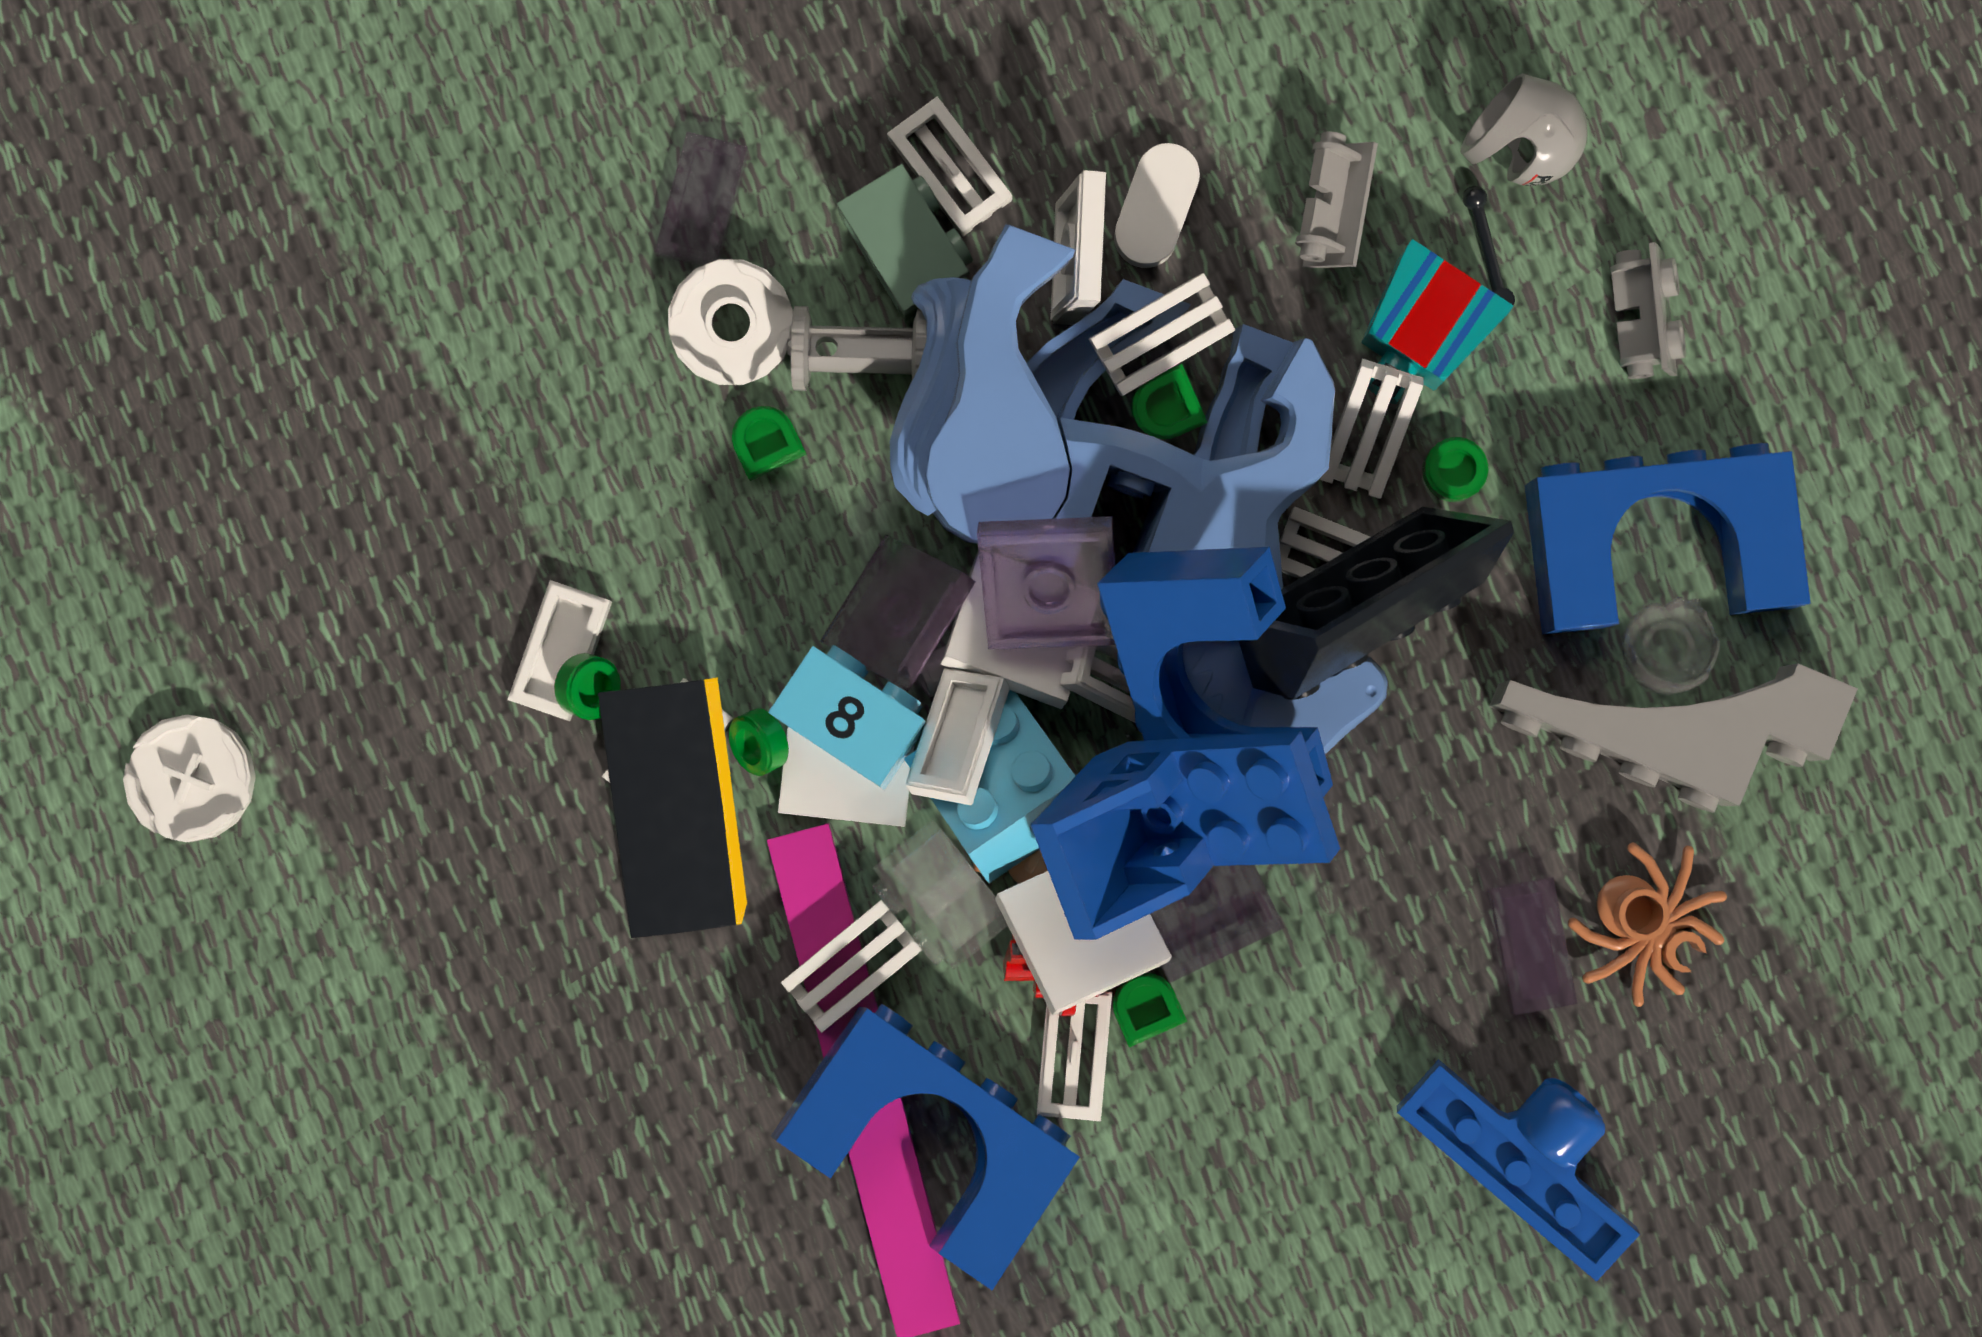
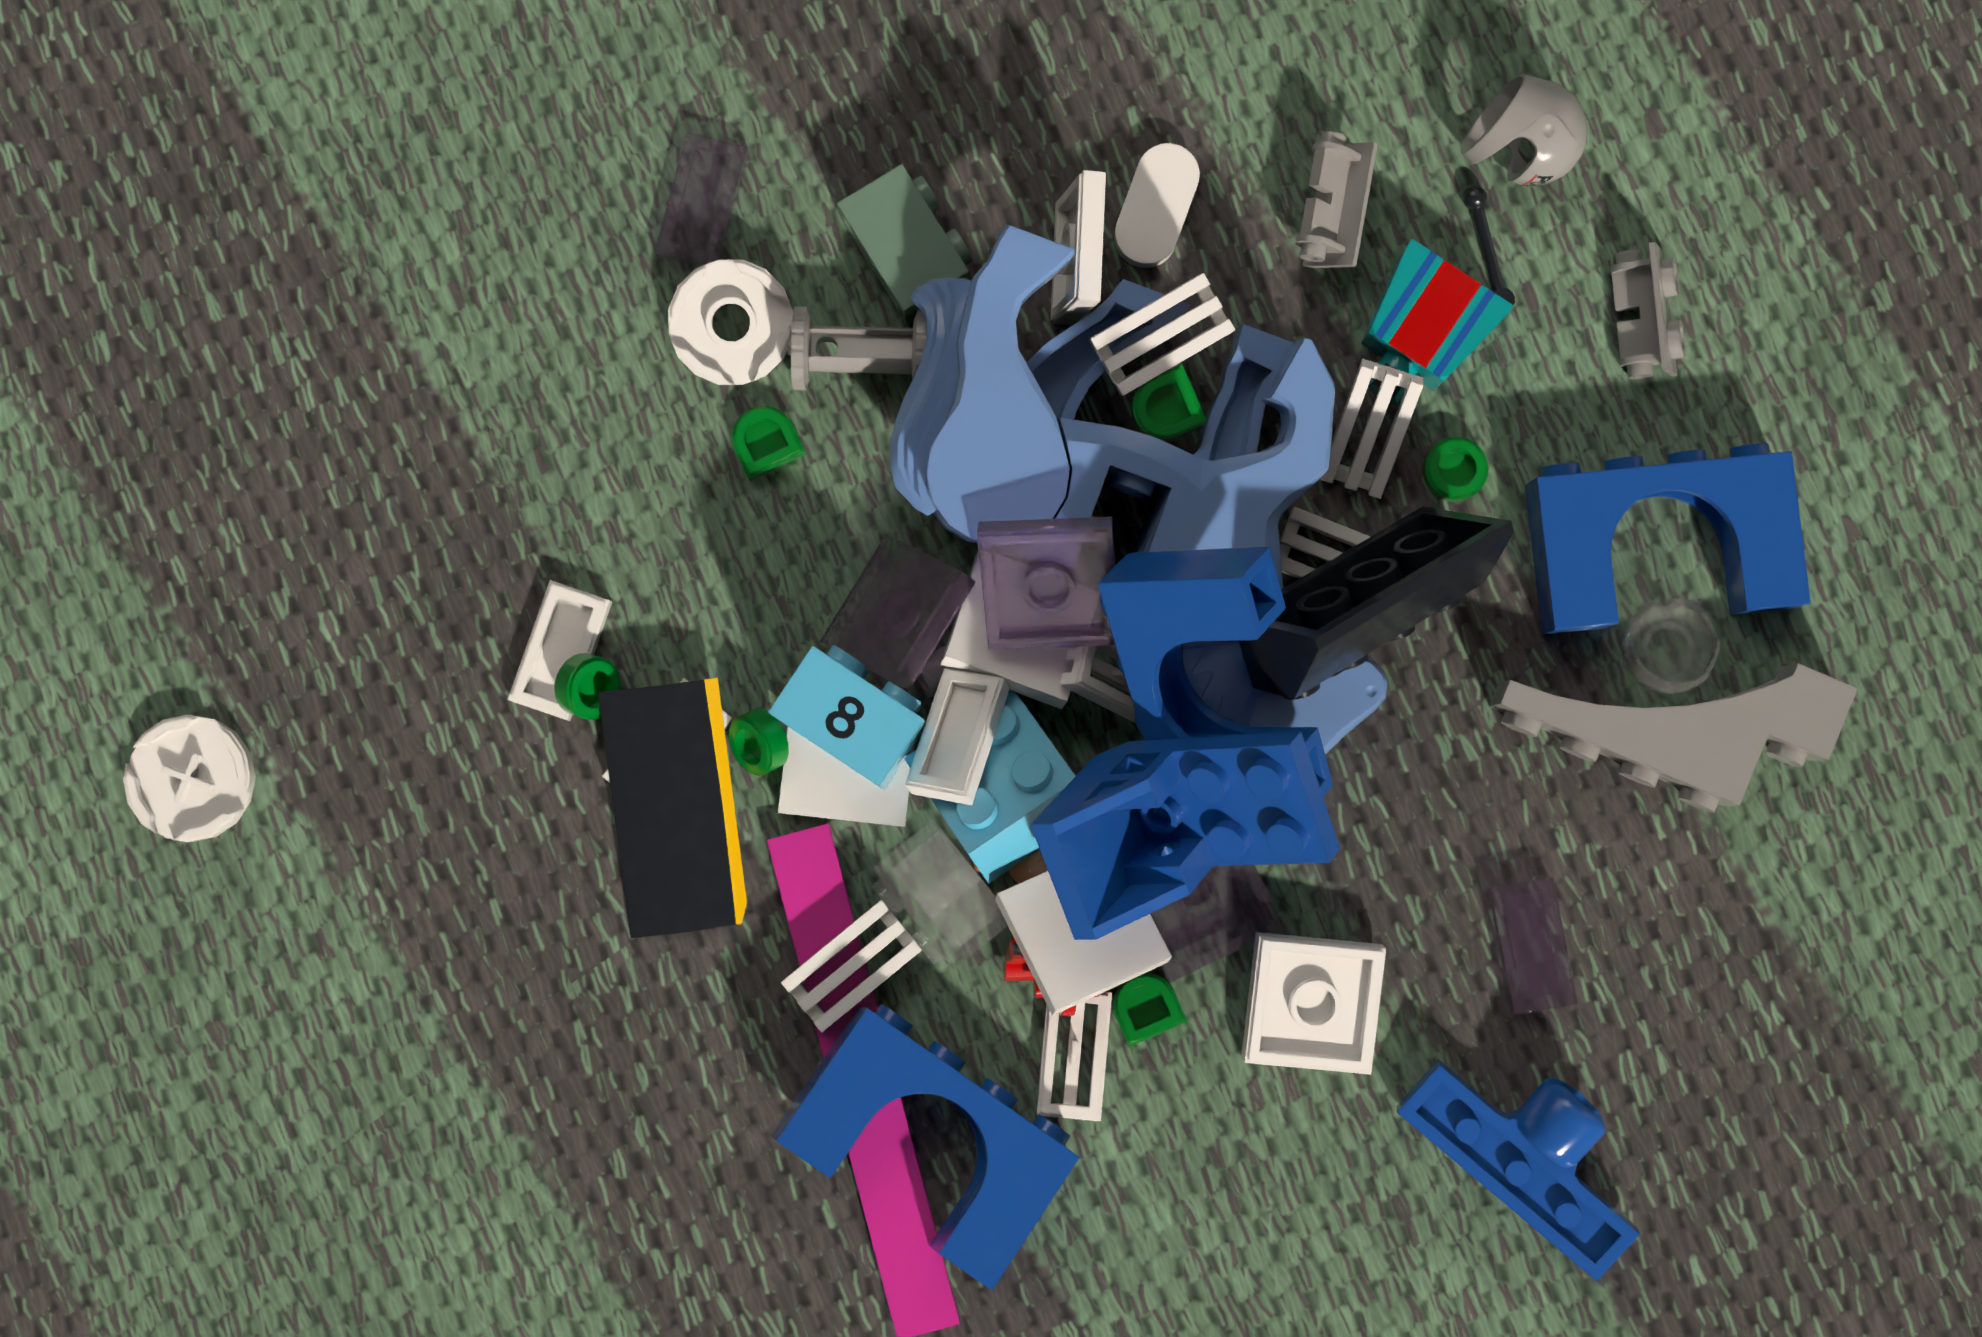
white tile [887,96,1013,237] -> none
nougat animal [1568,842,1727,1007] -> none
none -> white tile [1241,932,1386,1075]

